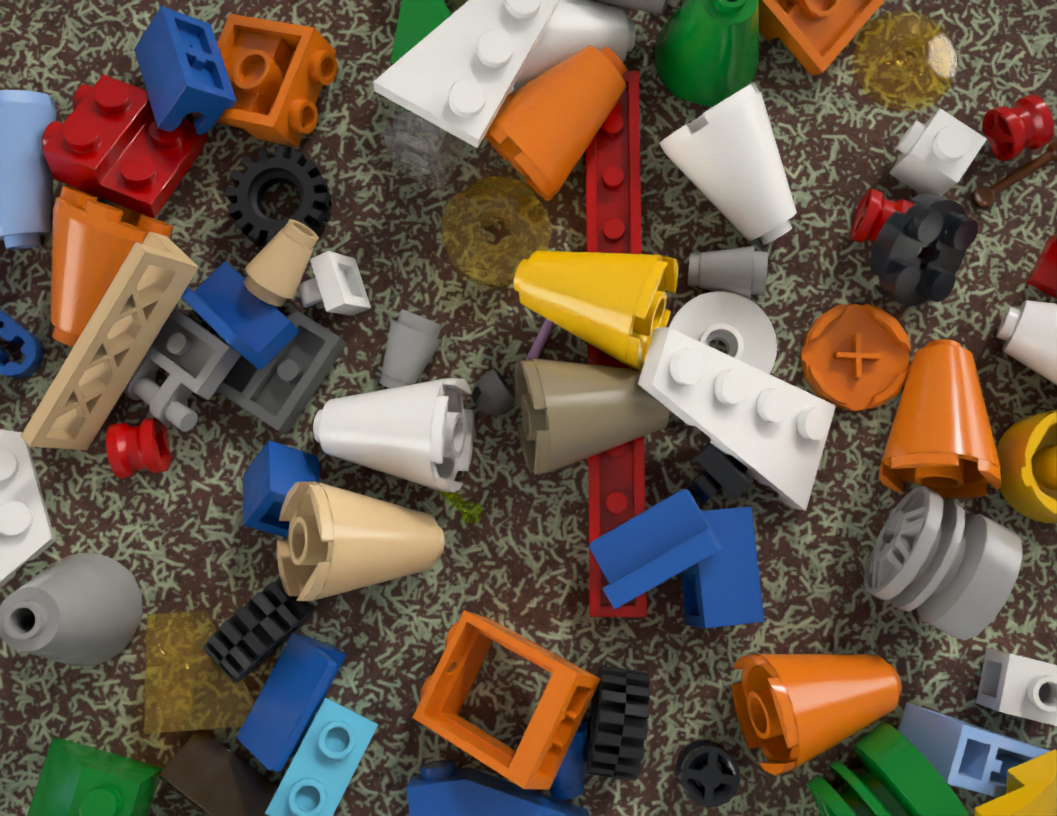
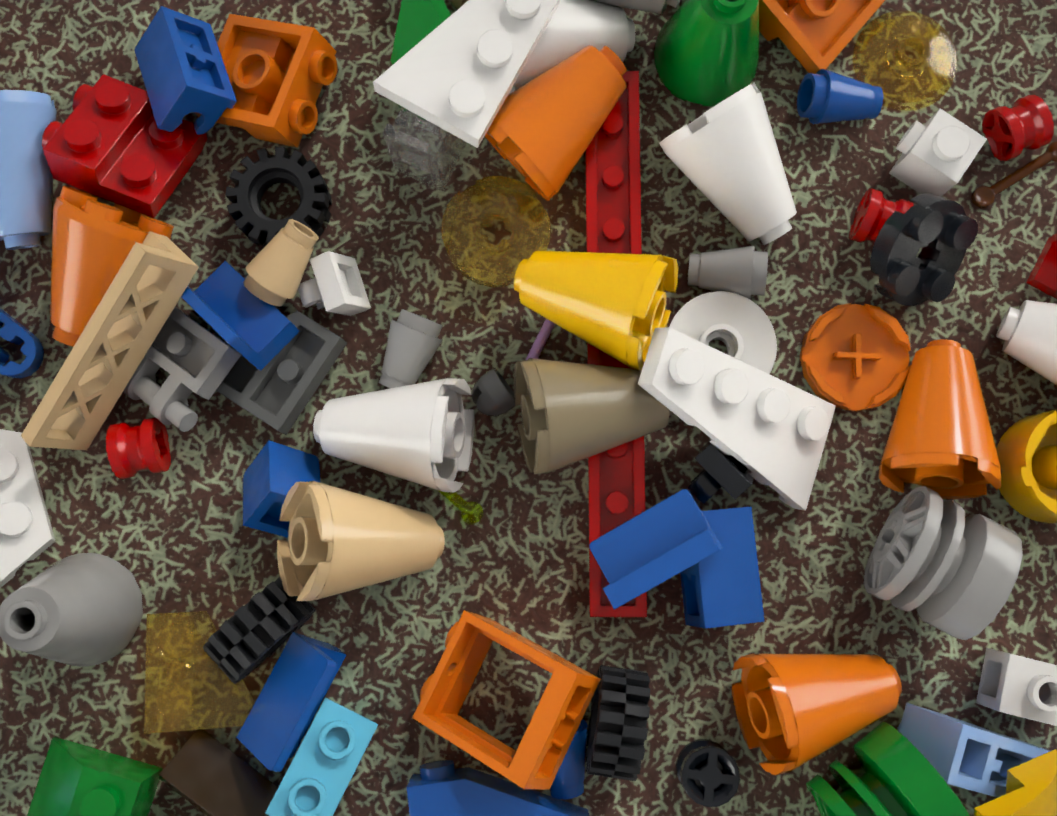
none -> blue cone [797,69,883,124]

